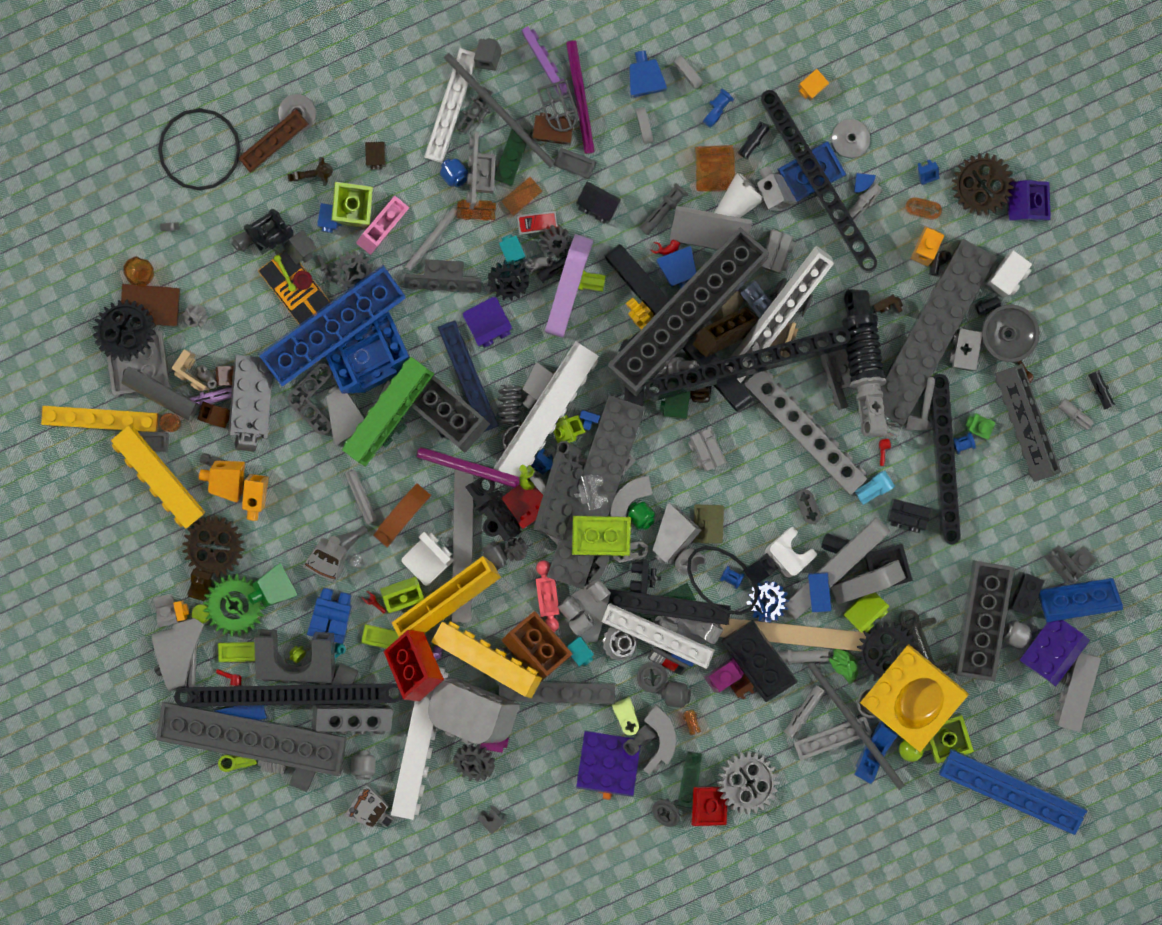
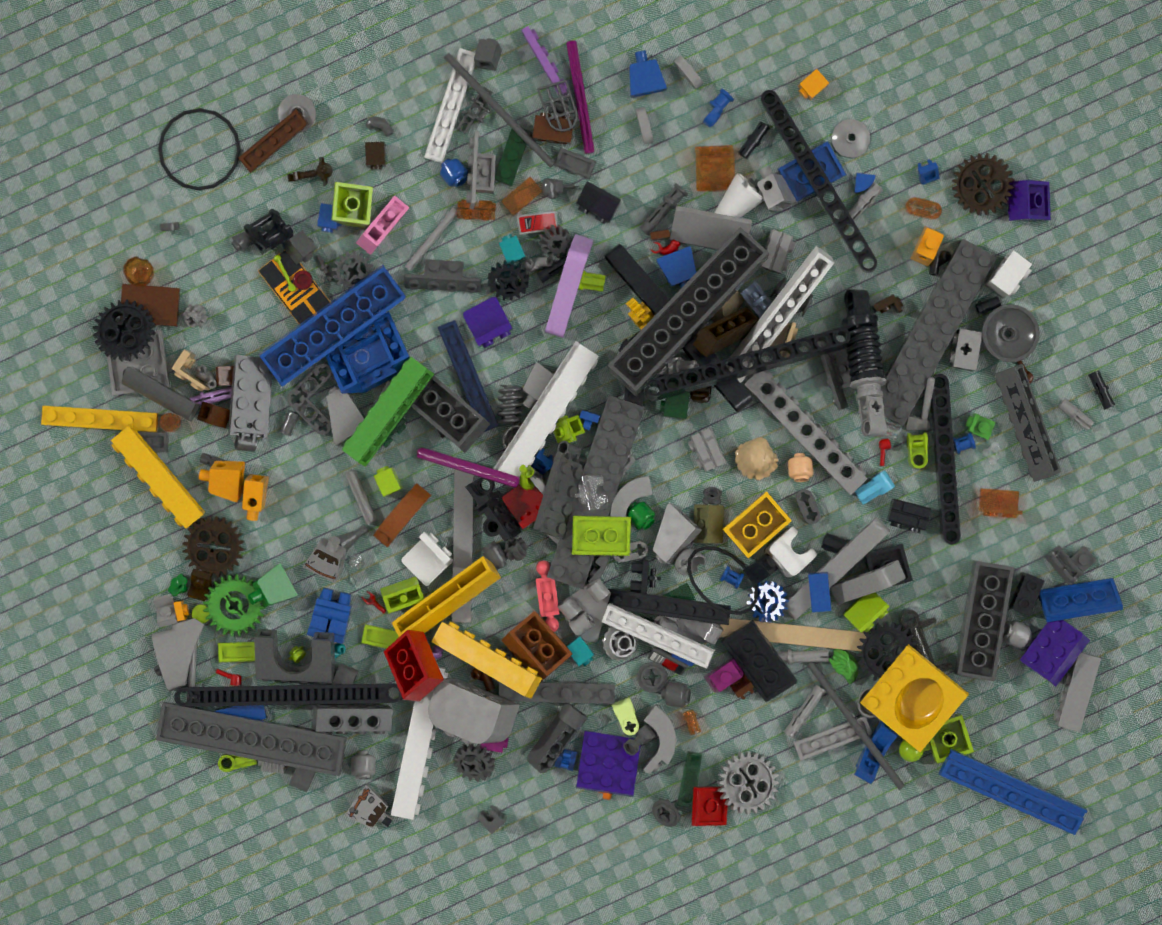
none -> green plant [168,574,188,597]
none -> dark grey pin [280,410,299,436]
none -> dark grey arm [366,116,394,137]
none -> lime brick [374,466,403,497]
none -> reddish brown arm [471,668,495,691]
none -> dark grey beam [527,703,588,773]
none -> dark grey piece [542,178,575,199]
none -> dark grey bush [548,97,569,113]
none -> blue tile [554,749,577,771]
none -> reddish brown tile [650,230,670,241]
none -> dark grey plate [702,487,722,505]
none -> yellow brick [722,491,792,558]
none -> tan hair [735,437,778,480]
none -> light nougat head [788,453,813,482]
none -> lime piece [907,432,928,469]
none -> clear orange bracket [978,488,1023,518]

